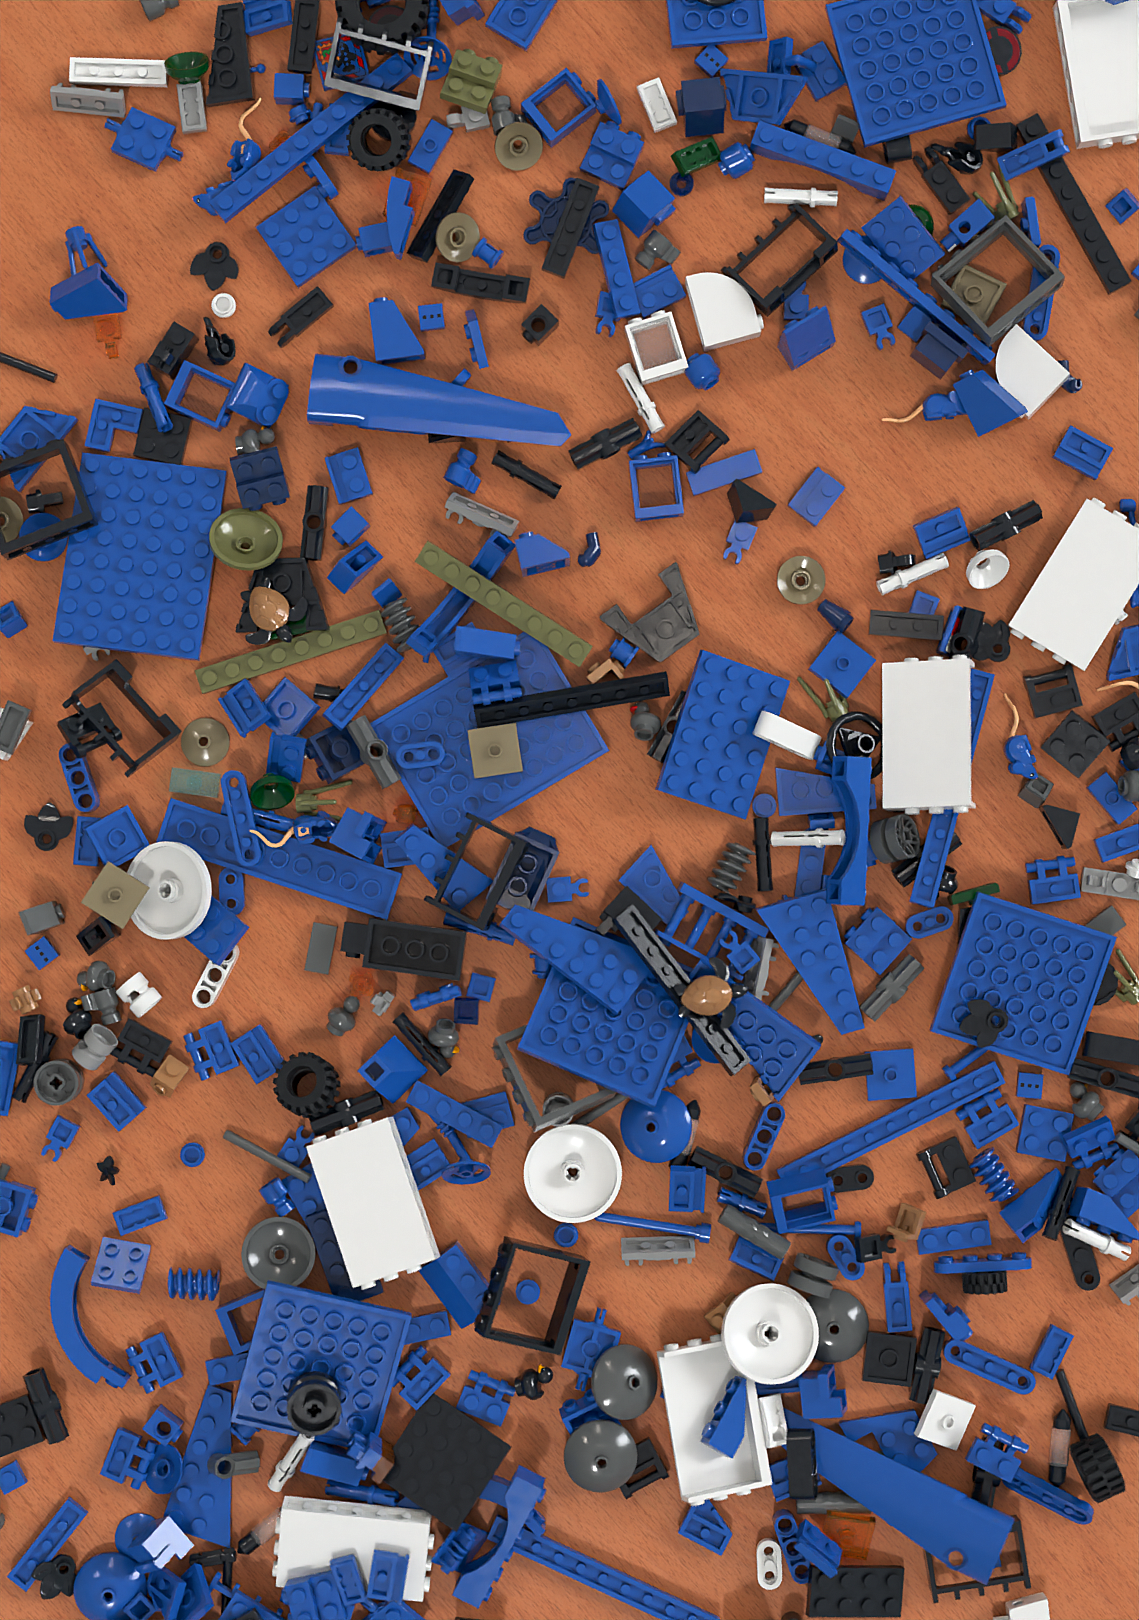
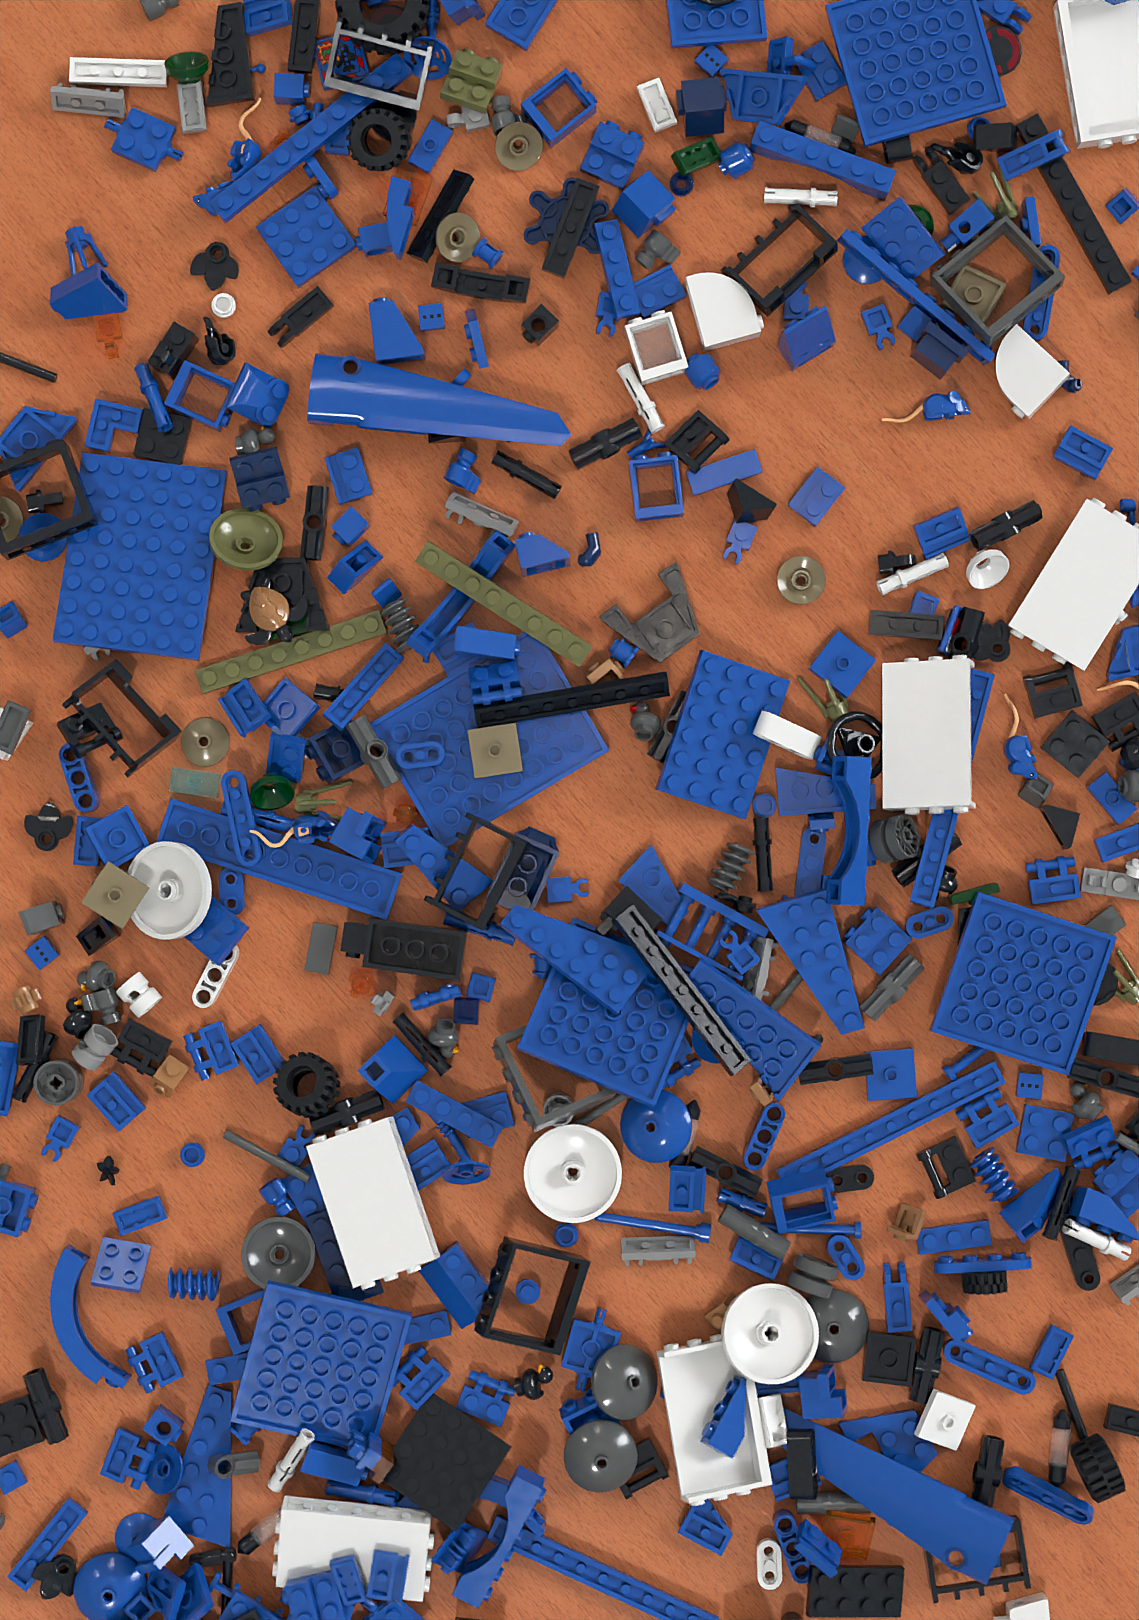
black wheel [287,1371,342,1436] -> none
dark grey animal [326,996,360,1036] -> none
blue dish [594,79,622,125] -> none
medium nougat animal [674,957,749,1029] -> none
white pin [771,828,846,848] -> none
dark blue cone [817,599,854,633] -> none
black plate [854,1233,896,1263] -> none
blue slope [953,369,1028,437] -> none
black plate [959,999,1008,1048] -> none
blue plate [965,1422,1029,1483] -> none

